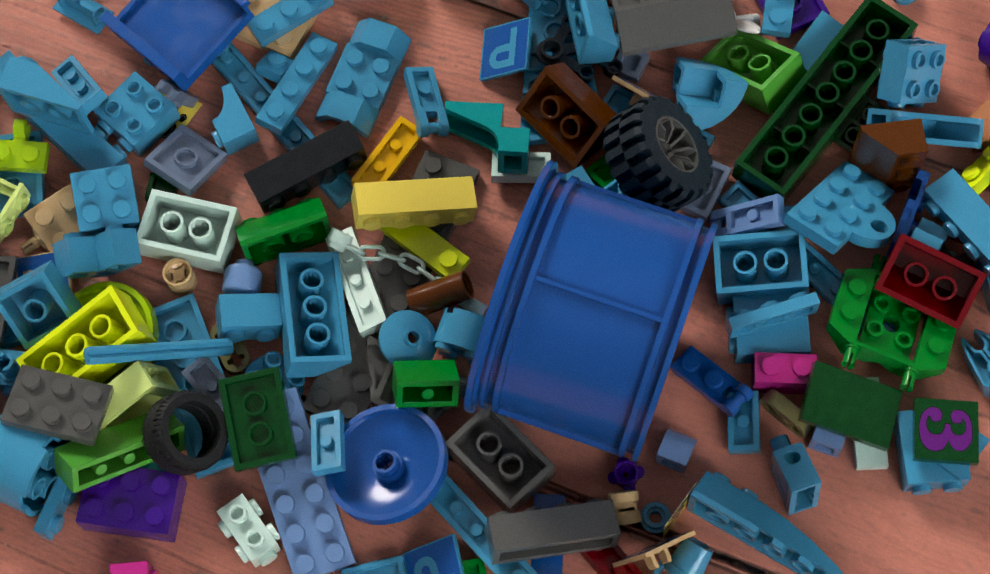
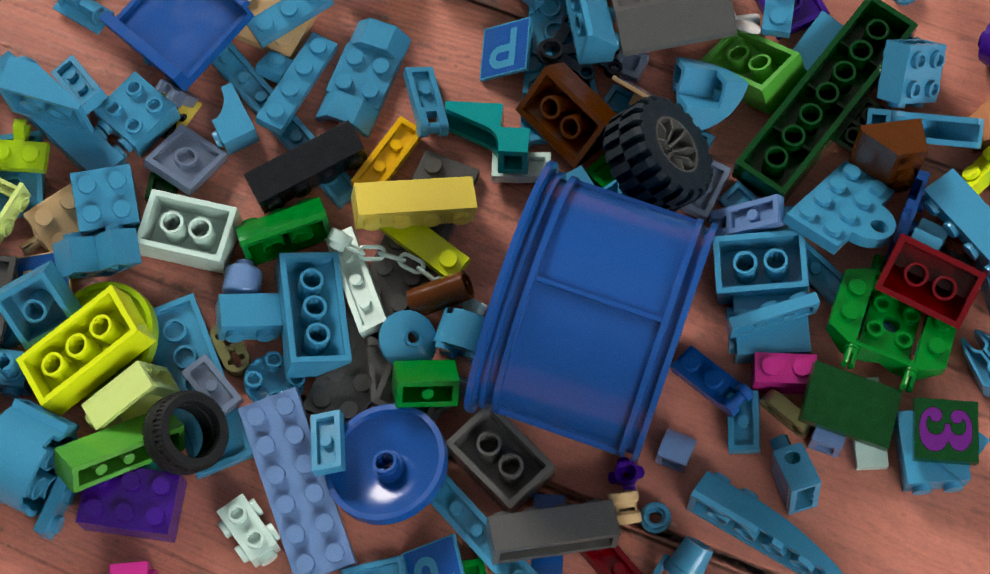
dark grey plate [0,365,114,447] -> none
dark azure axle [83,338,234,365] -> none
tan wheel [162,258,197,296] -> none
dark green plate [218,366,298,472] -> none
tan piece [612,530,696,570] -> none
sticker [662,482,697,539] -> none

